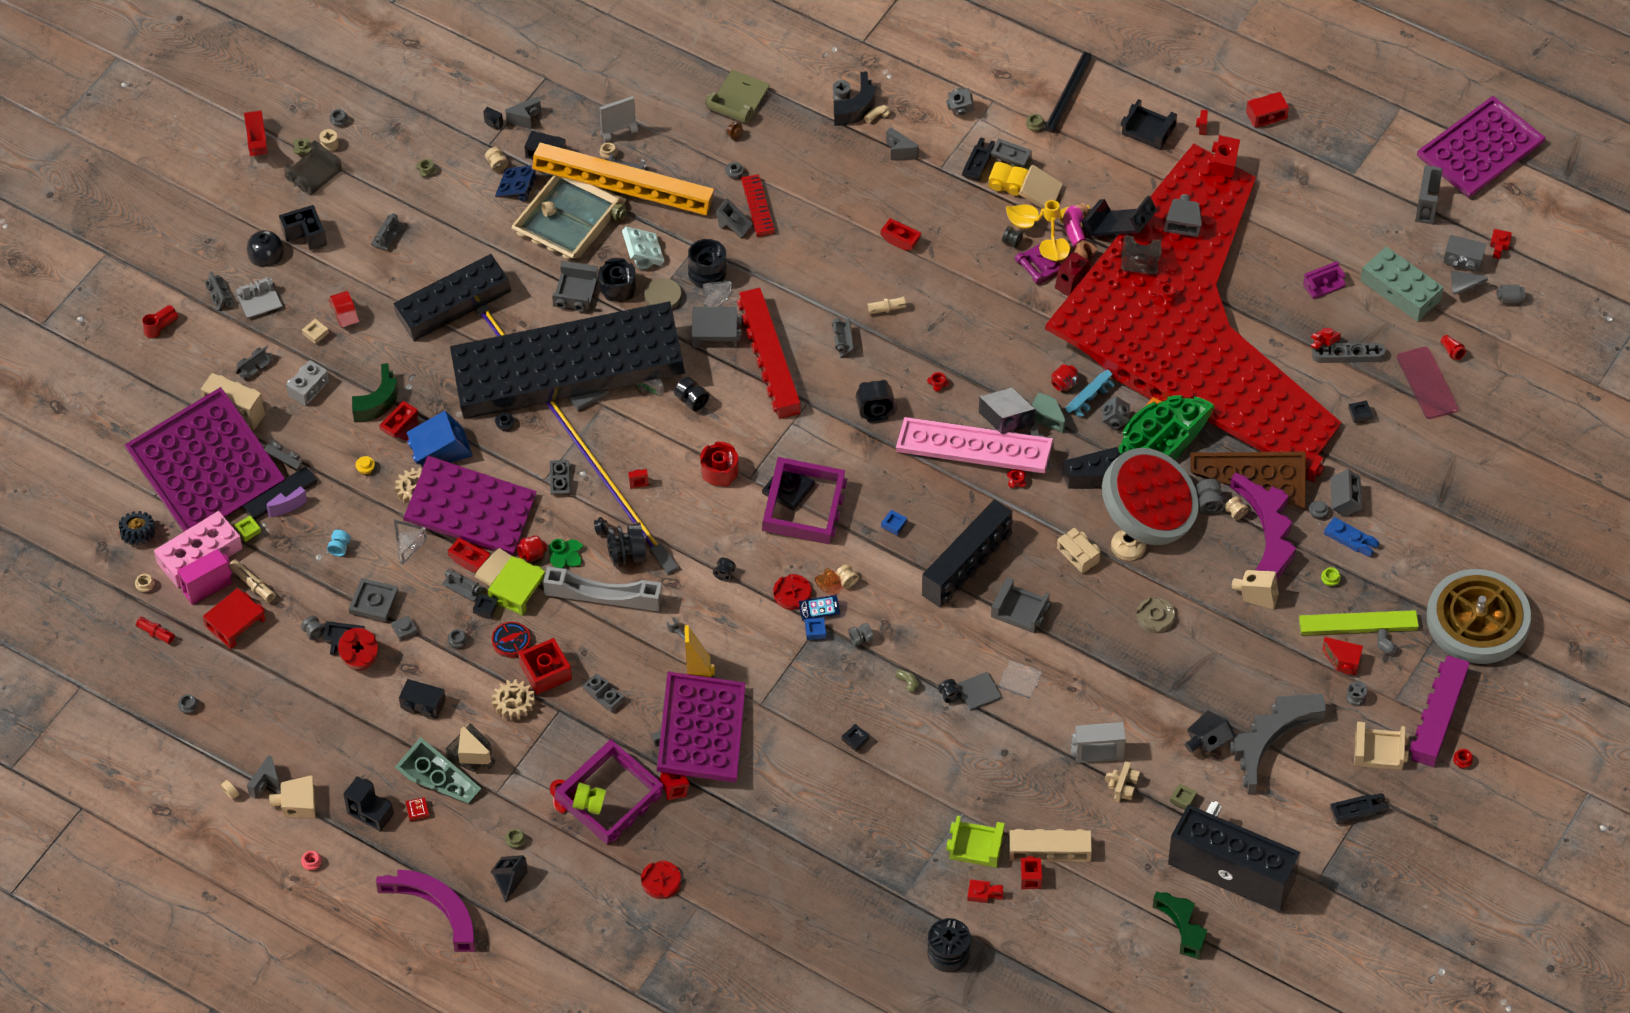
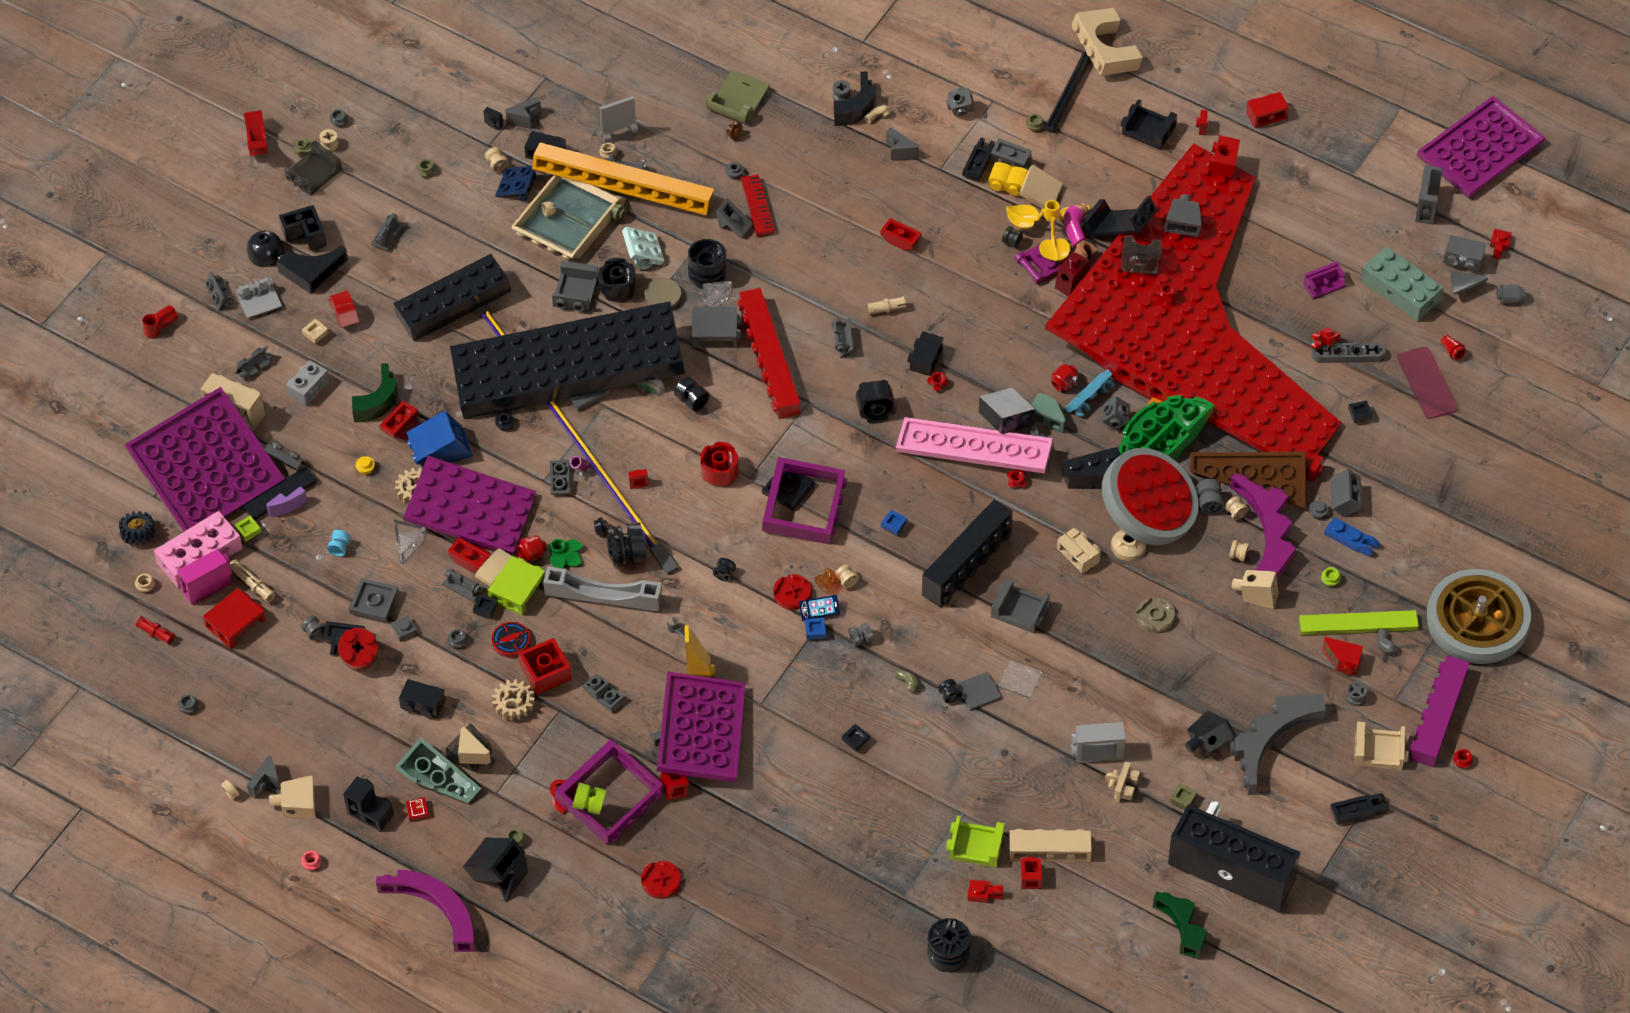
none -> black arch [276,245,348,294]
none -> black brick [463,837,526,882]
none -> magenta hinge [570,455,590,472]
none -> black brick [907,331,943,377]
none -> tan arch [1072,8,1143,76]
none -> tan wheel [1229,540,1249,562]

